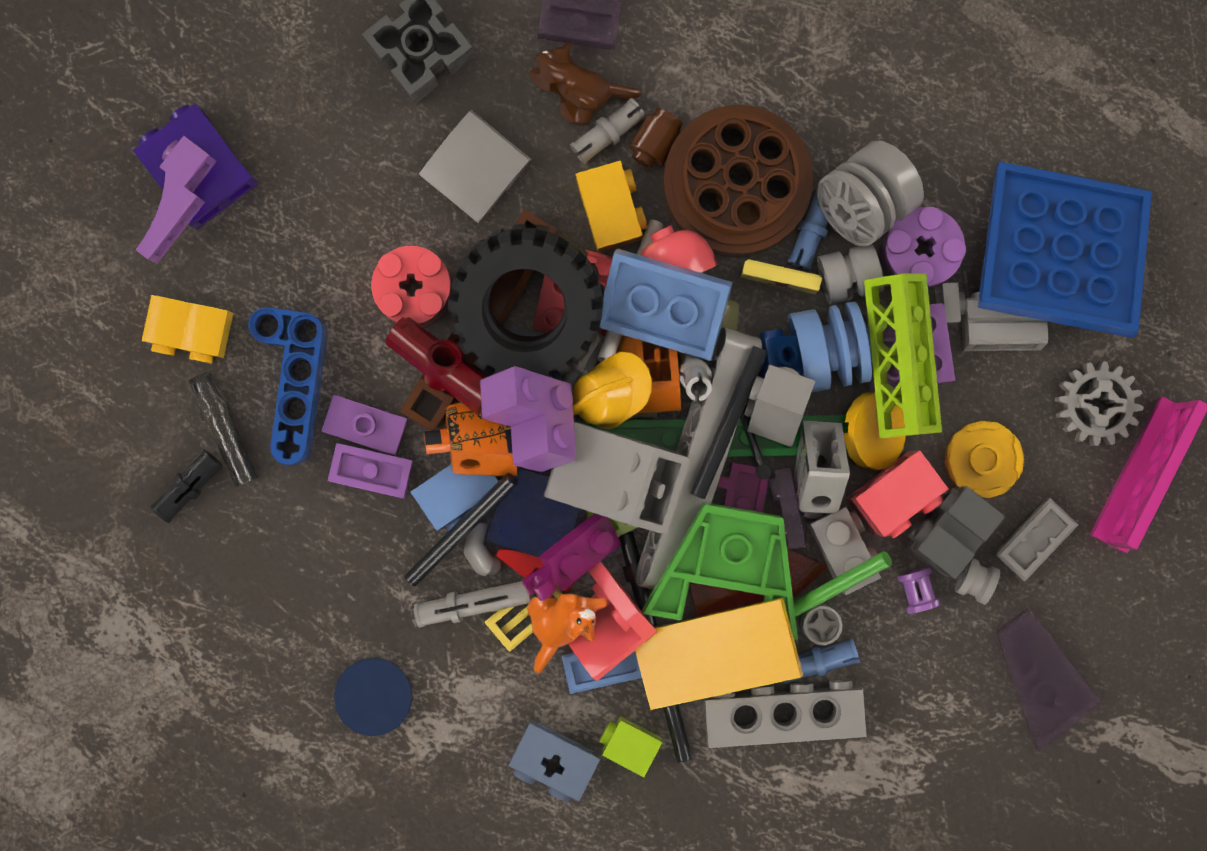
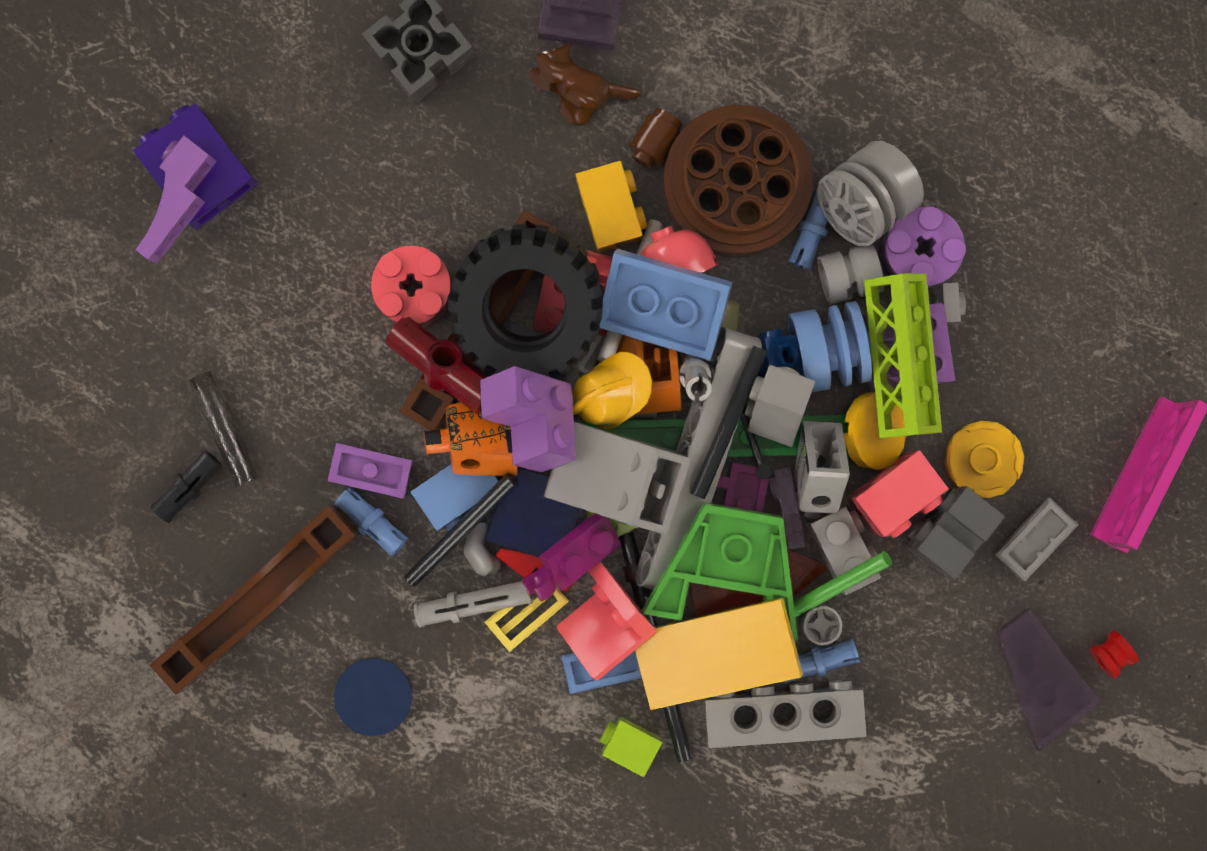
yellow brick [142,295,234,364] -> none
blue beam [248,307,328,465] -> none
medium lavender plate [321,395,409,456] -> none
light grey slope [419,110,531,223] -> none
sand blue brick [508,719,601,802] -> none
orange animal [527,594,608,673] -> none
light grey pin [570,98,646,165] -> none
light yellow tile [740,259,822,295] -> none
medium lavender bush [897,567,942,614] -> none
light grey wheel [955,558,1001,605] -> none
light grey brick [961,292,1048,351] -> none
blue plate [978,161,1152,338] -> none
light grey gear [1054,361,1144,446] -> none
none -> reddish brown arch [150,505,360,695]
none -> medium blue pin [334,486,409,557]
none -> red wheel [1089,630,1139,680]

